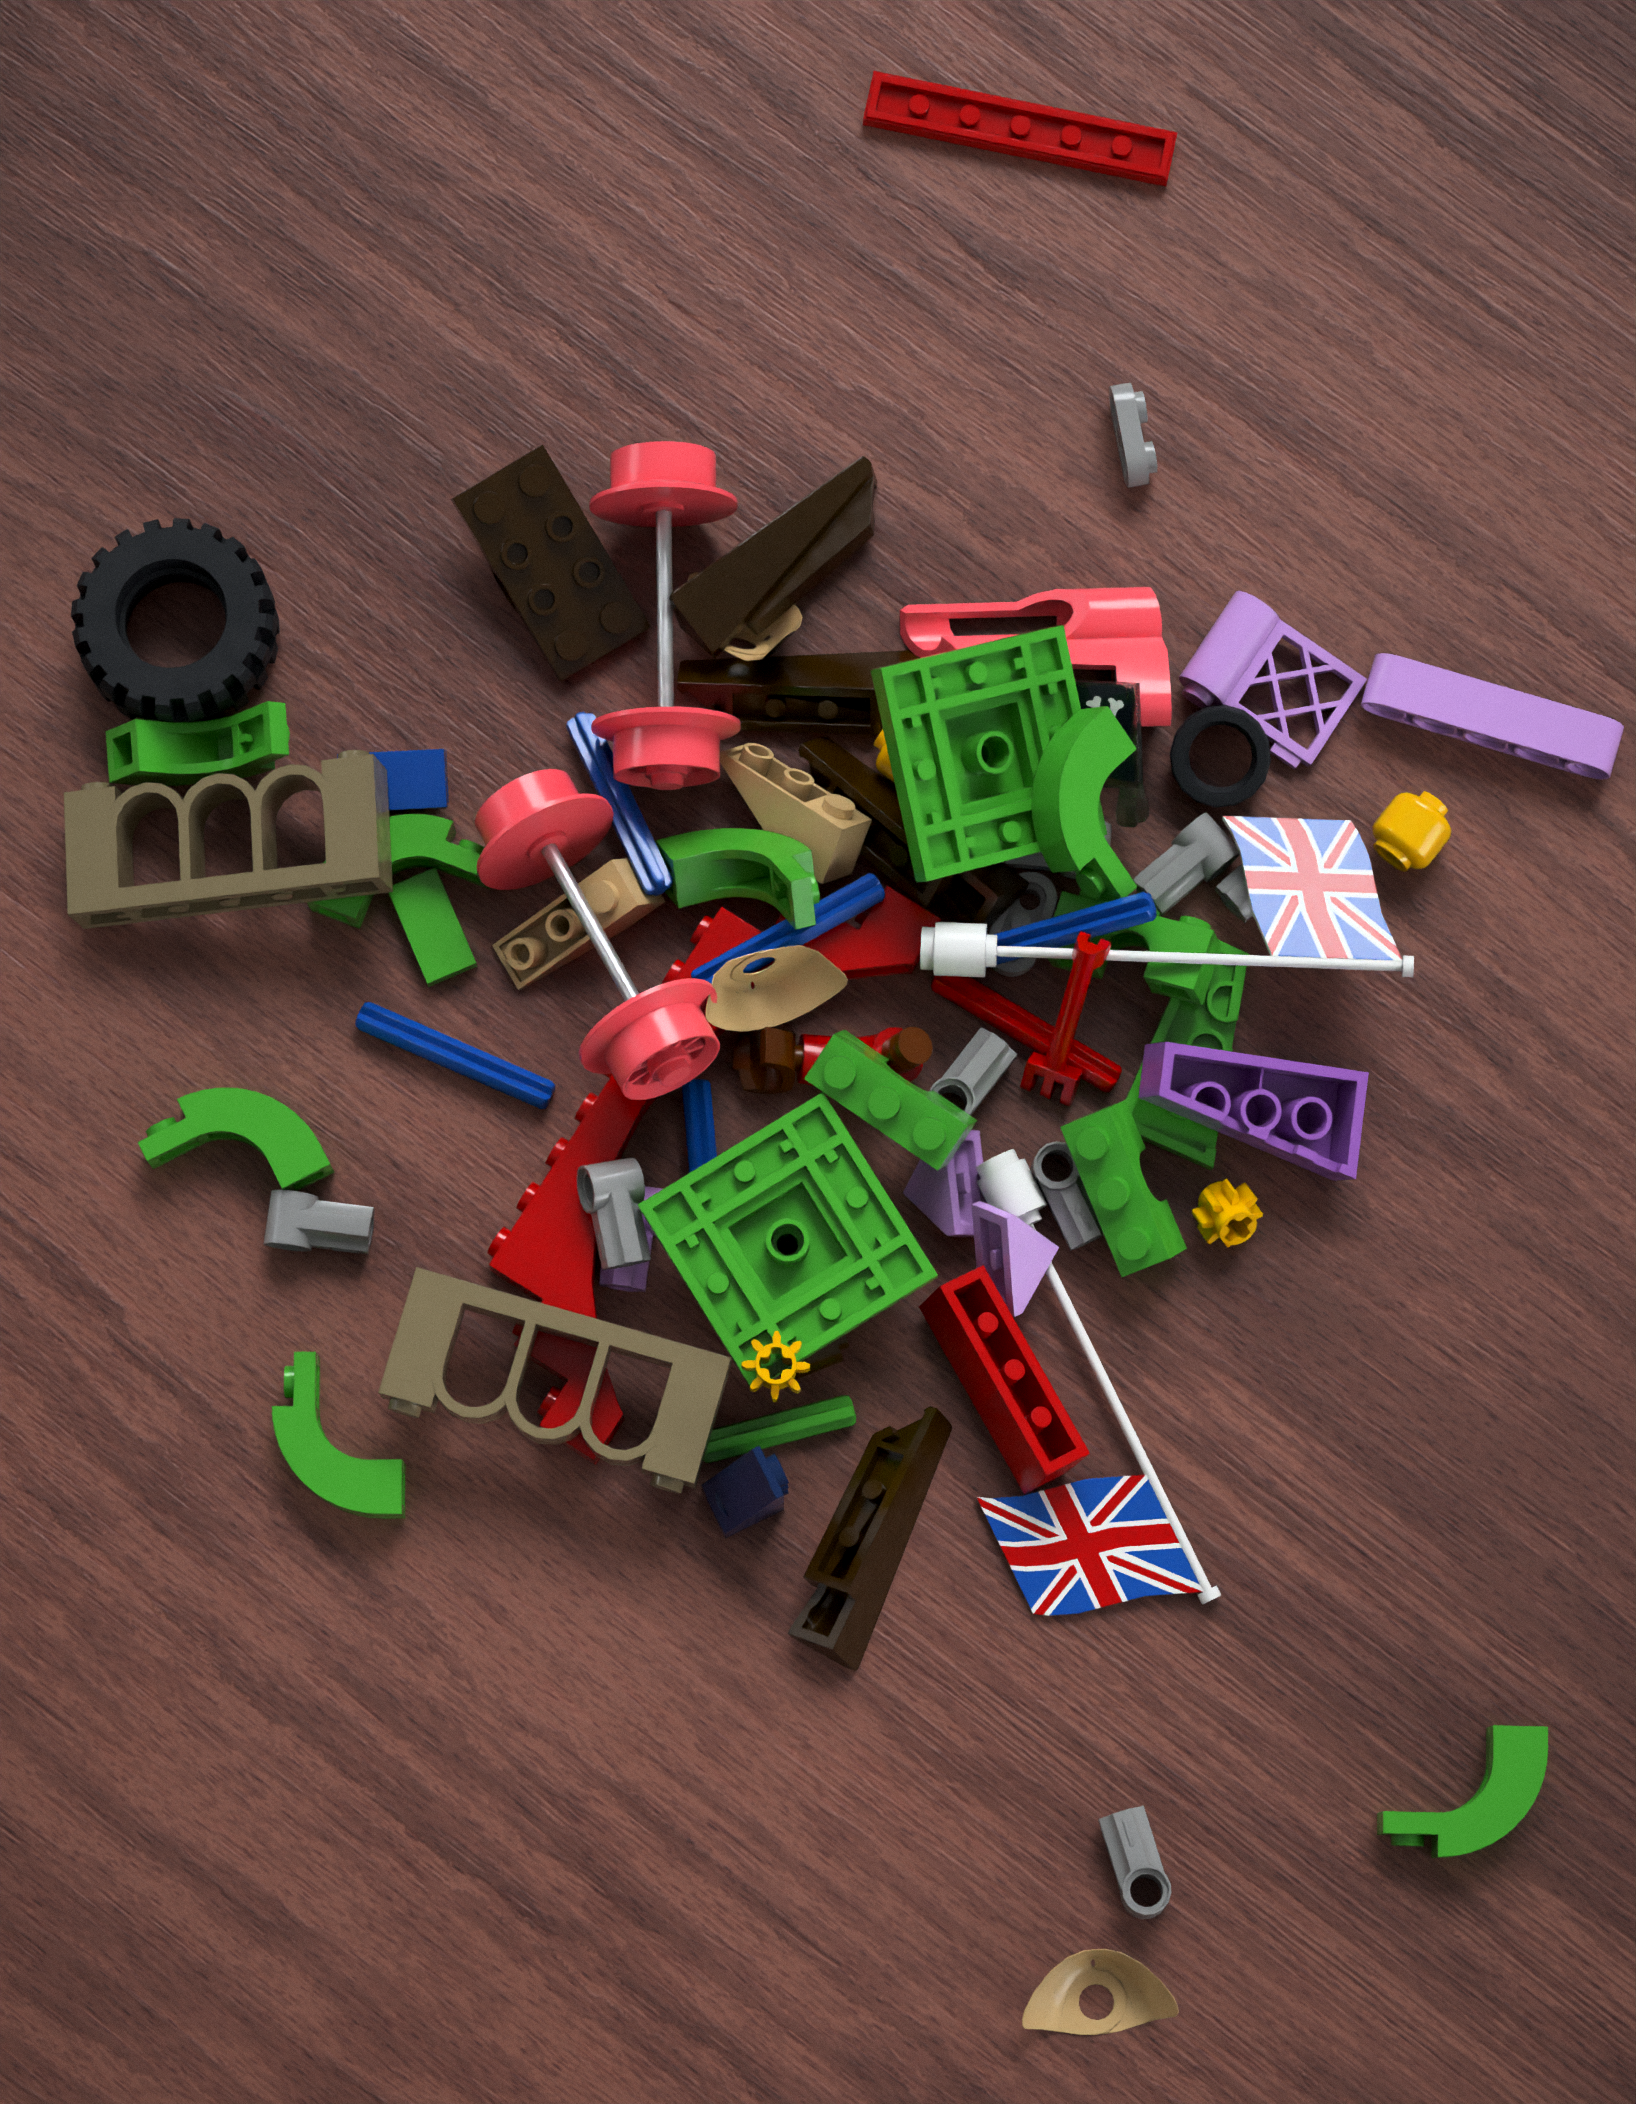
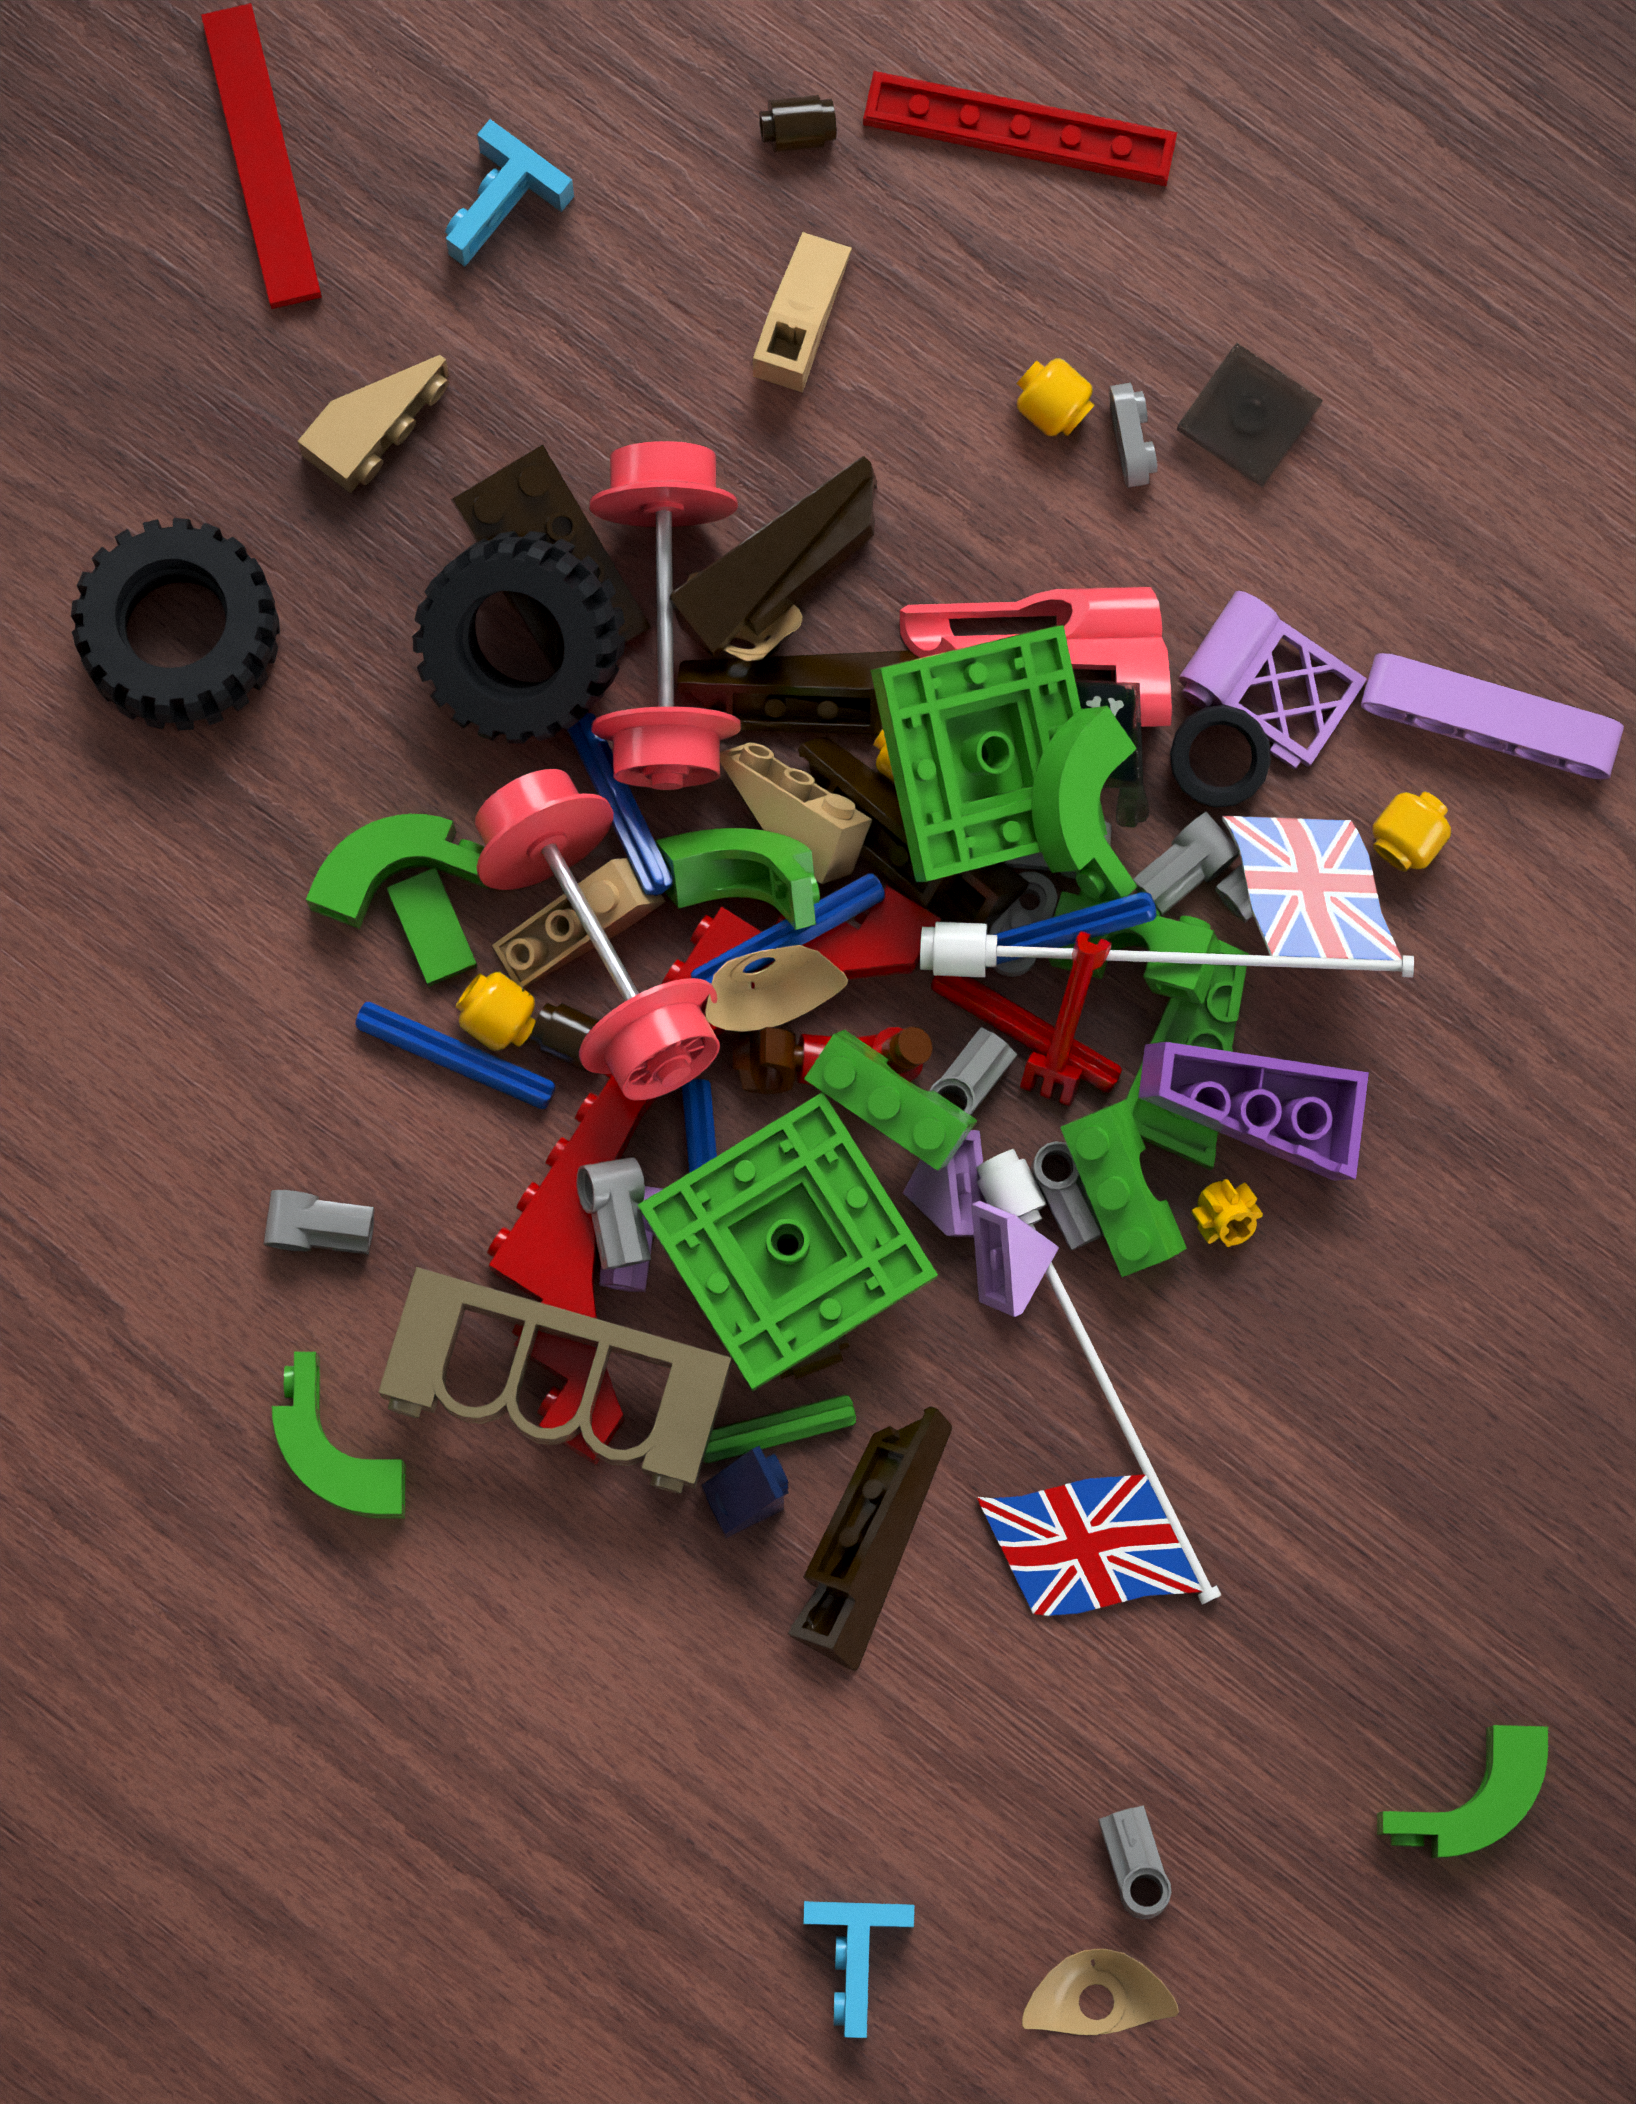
dark tan fence [64,750,393,929] -> none
bright green arch [105,701,290,786] -> none
bright green arch [138,1088,334,1191] -> none
blue hinge [337,749,449,810] -> none
yellow gear [741,1331,810,1402] -> none
red brick [919,1265,1090,1494] -> none
none -> red tile [201,3,322,309]
none -> tan slope [298,355,449,493]
none -> black tyre [412,531,626,744]
none -> medium azure bracket [445,119,574,267]
none -> yellow head [455,972,536,1051]
none -> dark brown brick [530,1003,600,1072]
none -> tan slope [753,232,852,393]
none -> dark brown brick [759,95,837,152]
none -> medium azure bracket [803,1901,914,2038]
none -> yellow head [1016,358,1095,436]
none -> clear smoke plate [1177,342,1323,488]

